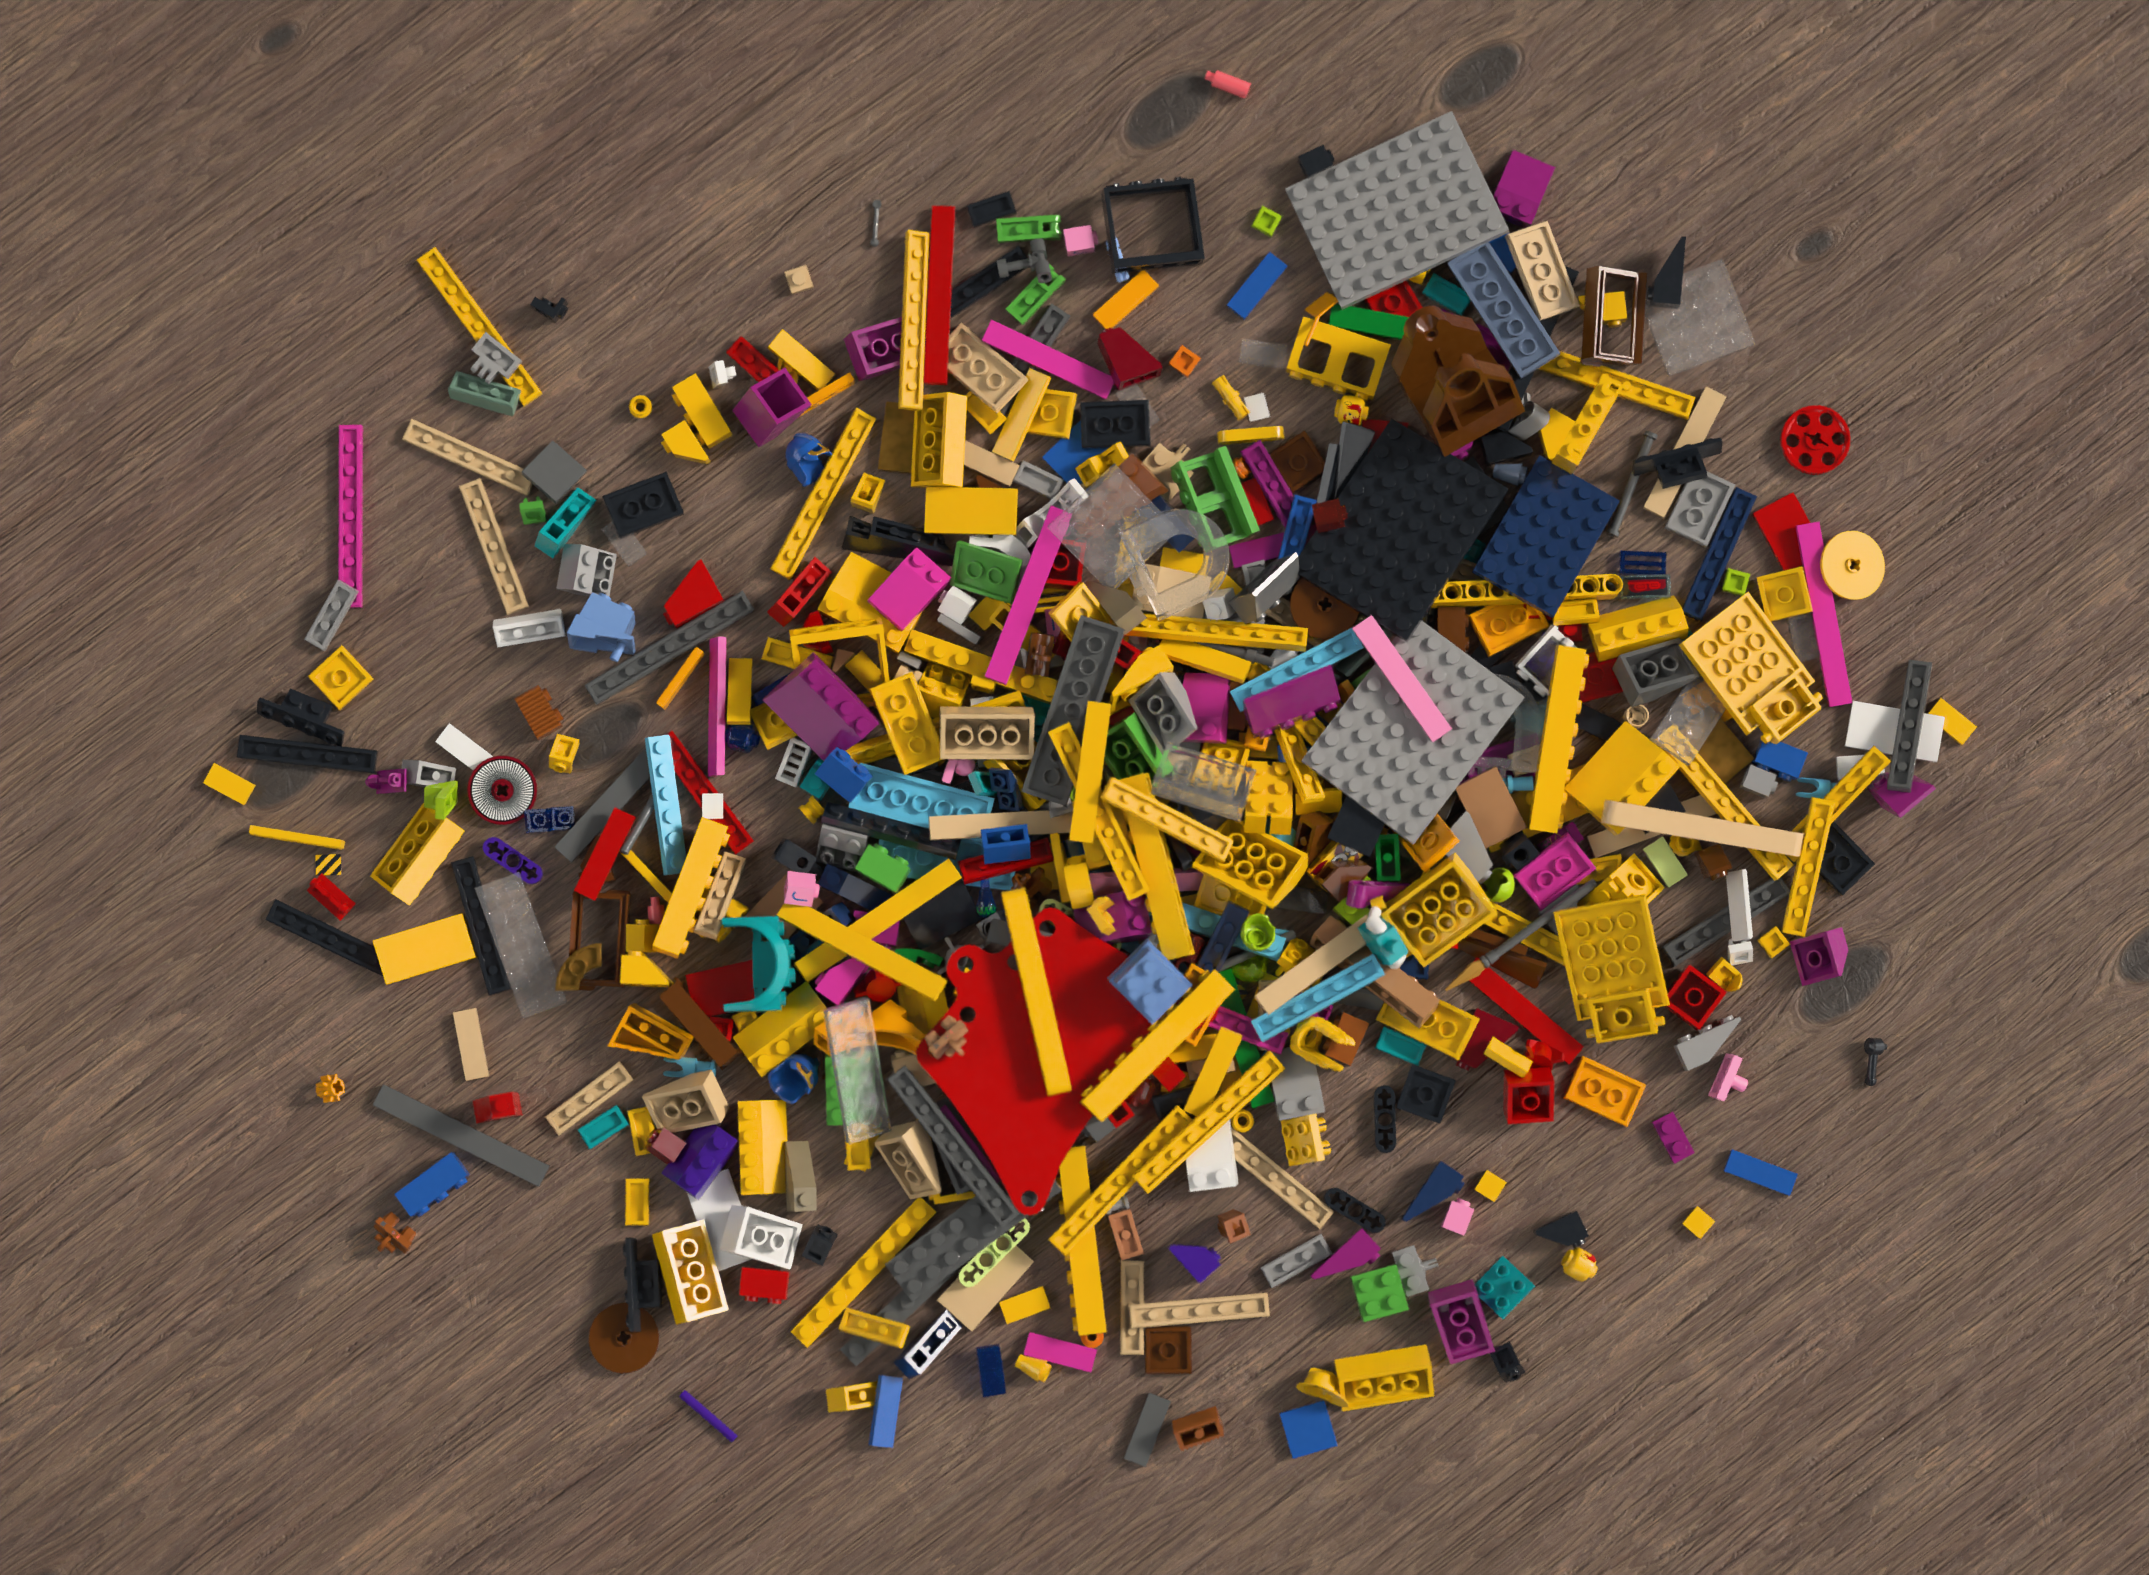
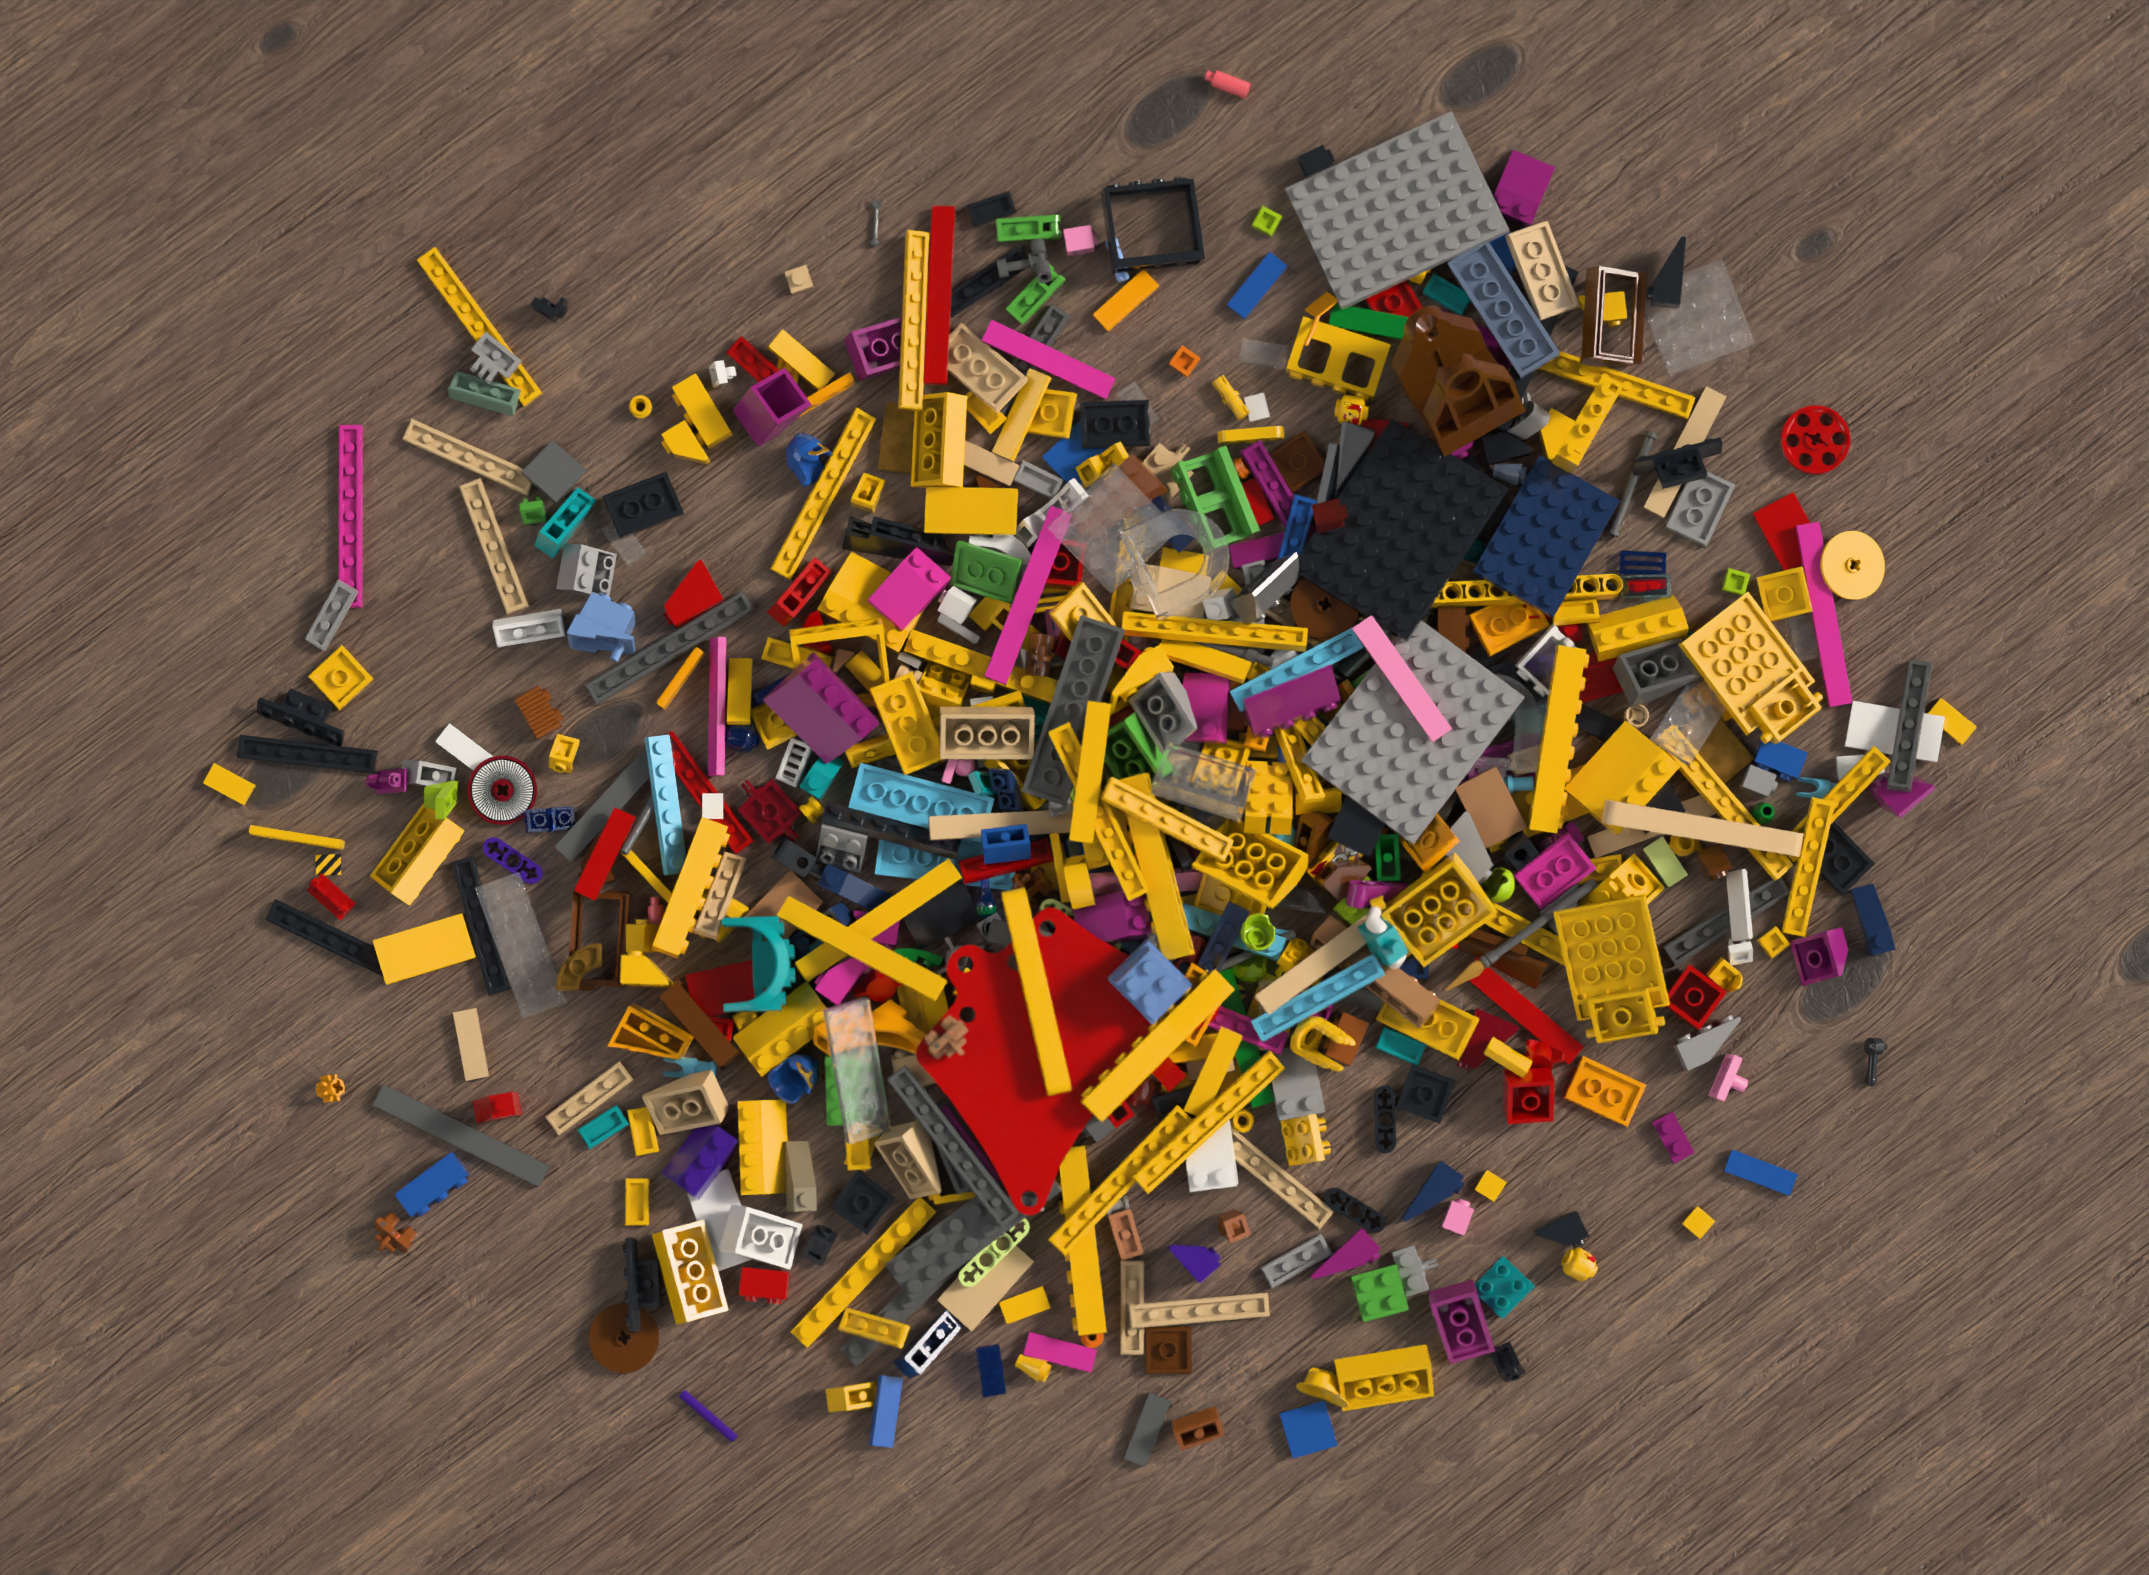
dark red brick [644,1127,686,1164] -> none
bright pink brick [784,871,819,907] -> none
blue brick [815,747,873,803] -> none
bright green brick [855,844,911,894] -> none
dark tan slope [1085,580,1147,635] -> none
yellow bracket [1087,896,1116,936] -> none
dark red slope [1097,327,1163,391] -> none
dark blue tile [1682,487,1757,622] -> none
none -> dark red plate [737,779,803,844]
none -> black plate [830,1170,895,1235]
none -> green cone [1752,802,1775,825]
none -> dark blue slope [1850,884,1896,957]

